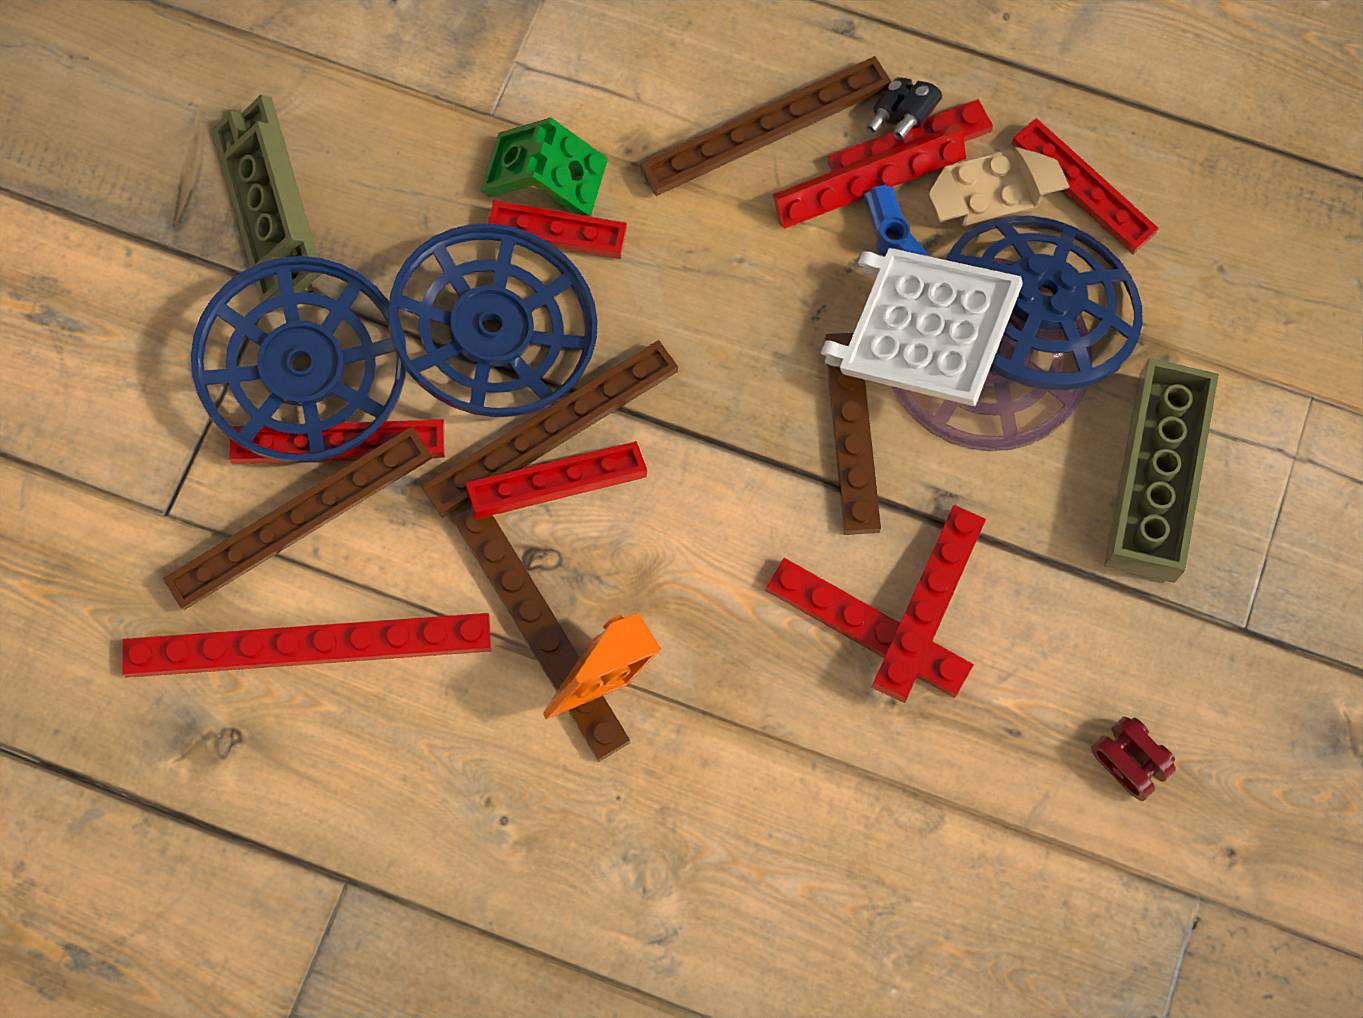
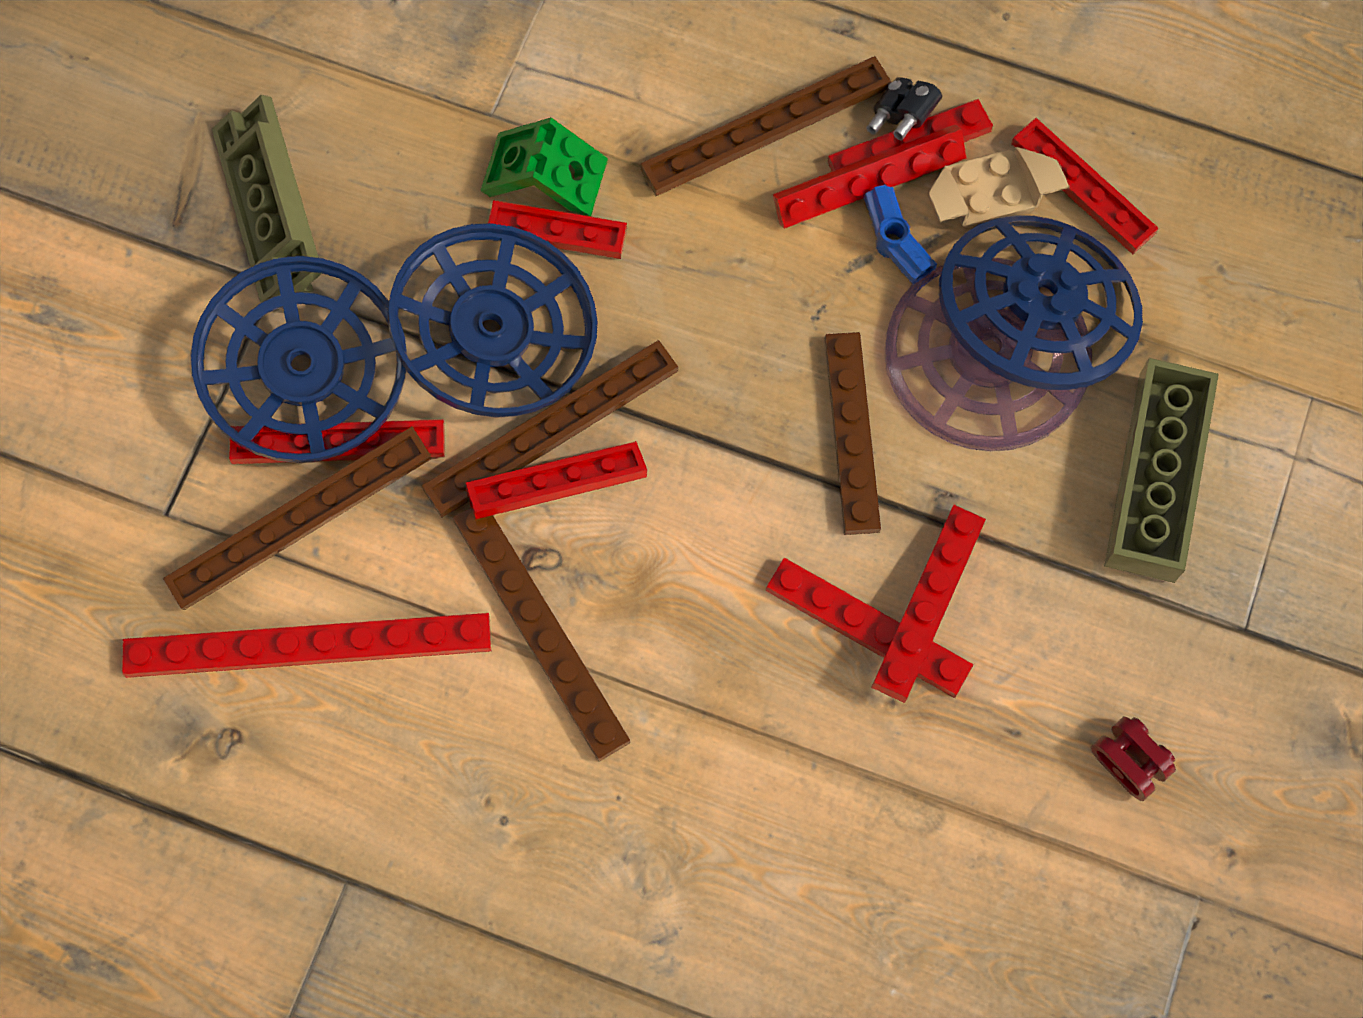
orange slope [542,613,661,720] -> none
white plate [821,248,1023,406] -> none

